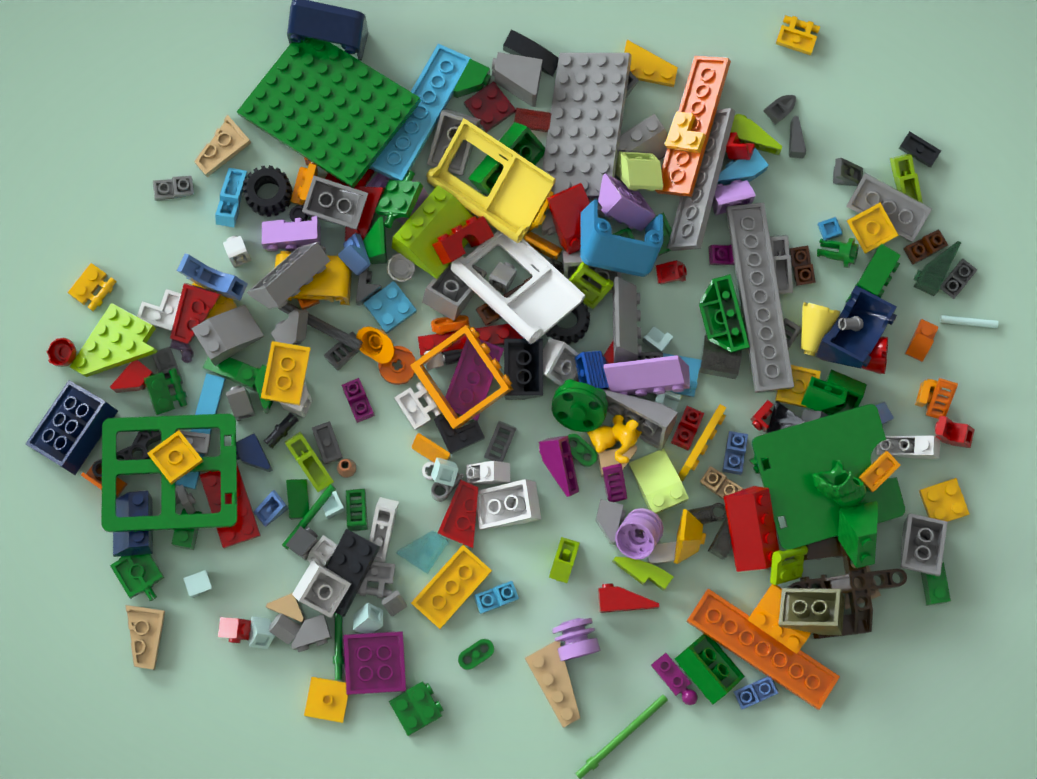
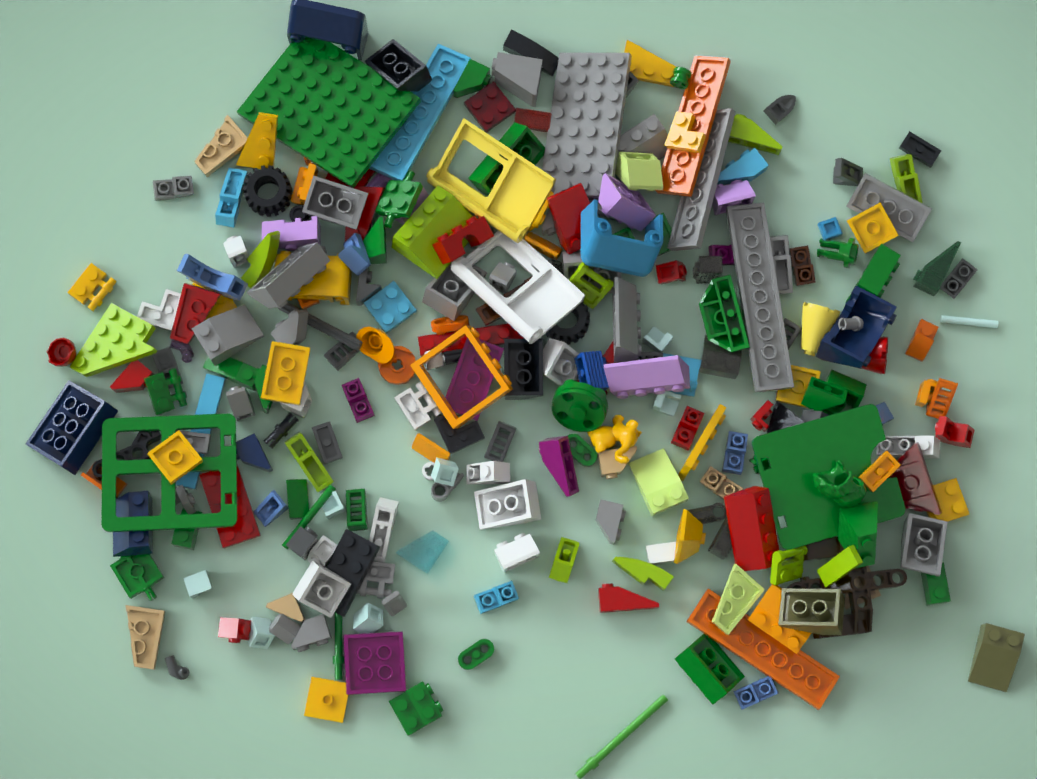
nougat cone [337,459,356,478] -> none
white hair [387,253,416,282] -> none
yellow plate [411,545,492,629] -> none
light grey slope [427,108,481,176] -> none
red wing [438,480,478,549] -> none
tan wing [525,641,580,728] -> none
lavender wheel [552,618,601,661] -> none
magenta slope [602,463,627,502] -> none
light grey wedge [603,389,678,450] -> none
lavender wheel [615,508,664,560] -> none
magenta plate [651,653,698,705] -> none
red panel [726,132,755,160] -> none
yellow plate [776,15,820,55] -> none
dark grey slope [789,116,806,158] -> none
reddish brown slope [904,229,948,265] -> none
none -> dark grey arm [165,655,190,680]
none -> yellow wing [236,112,278,169]
none -> lime slope [241,231,280,289]
none -> black slope [365,39,432,92]
none -> white slope [494,533,540,573]
none -> green wheel [670,67,692,89]
none -> clear smoke brick [692,256,723,284]
none -> yellowish green wing [712,564,765,635]
none -> lime tile [817,545,863,588]
none -> wing [888,442,942,515]
none -> olive slope [968,623,1025,692]

